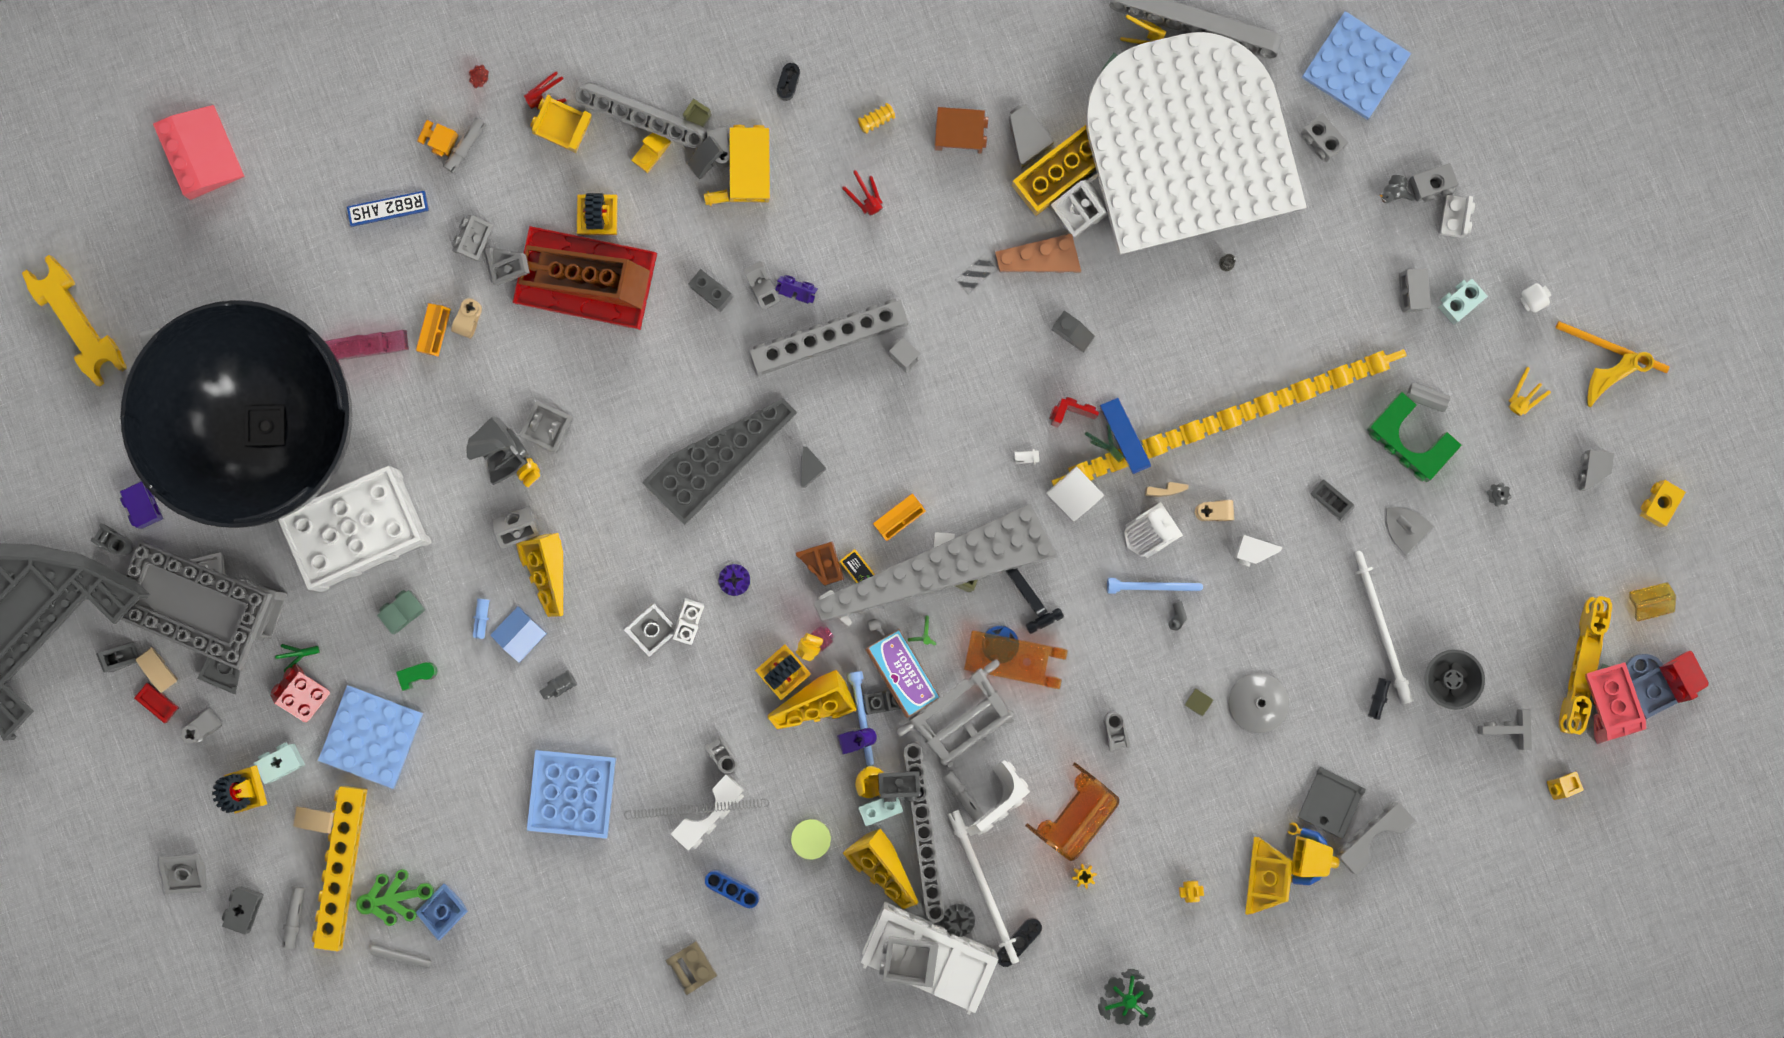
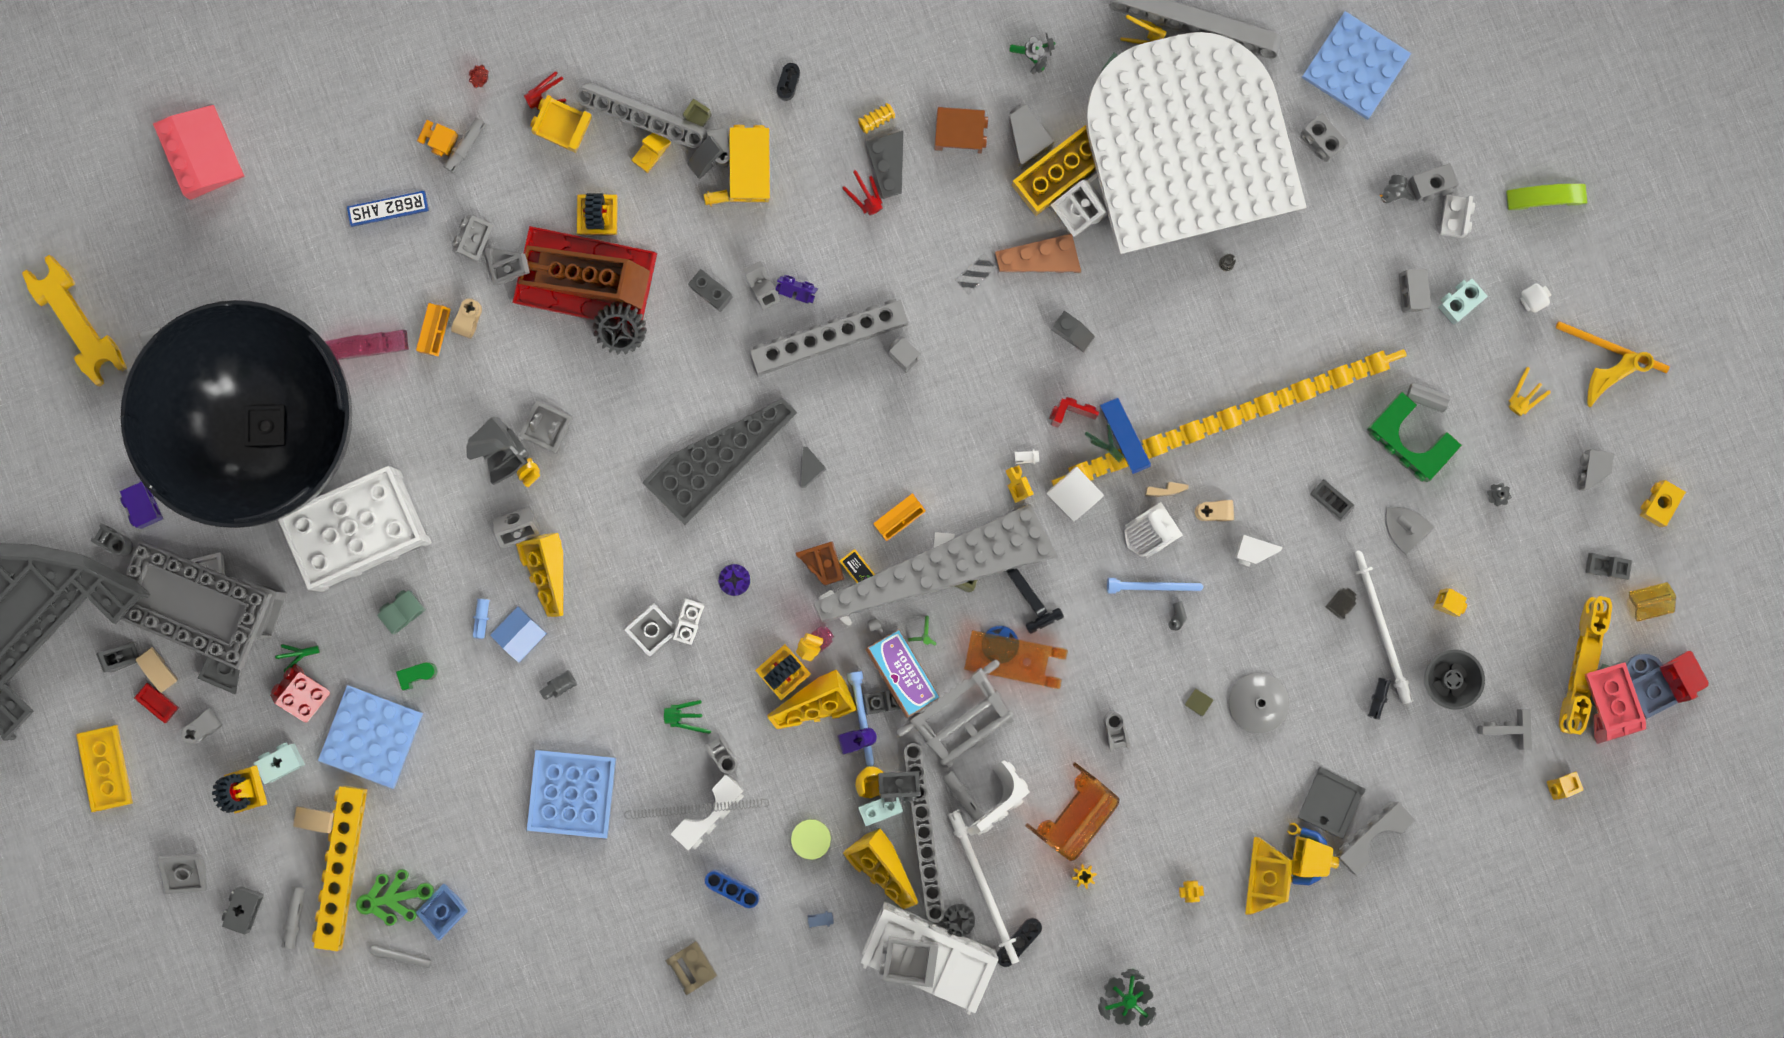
none -> yellow tile [76,725,133,813]
none -> dark grey gear [593,302,647,355]
none -> green plant [664,700,711,734]
none -> sand blue pin [808,911,834,928]
none -> dark grey wing [866,131,903,199]
none -> yellow plate [1006,465,1034,503]
none -> dark grey plant [1009,33,1056,74]
none -> clear smoke window [1325,588,1357,620]
none -> yellow slope [1433,588,1467,617]
none -> lime slope [1506,184,1587,210]
none -> dark grey slope [1585,553,1632,580]

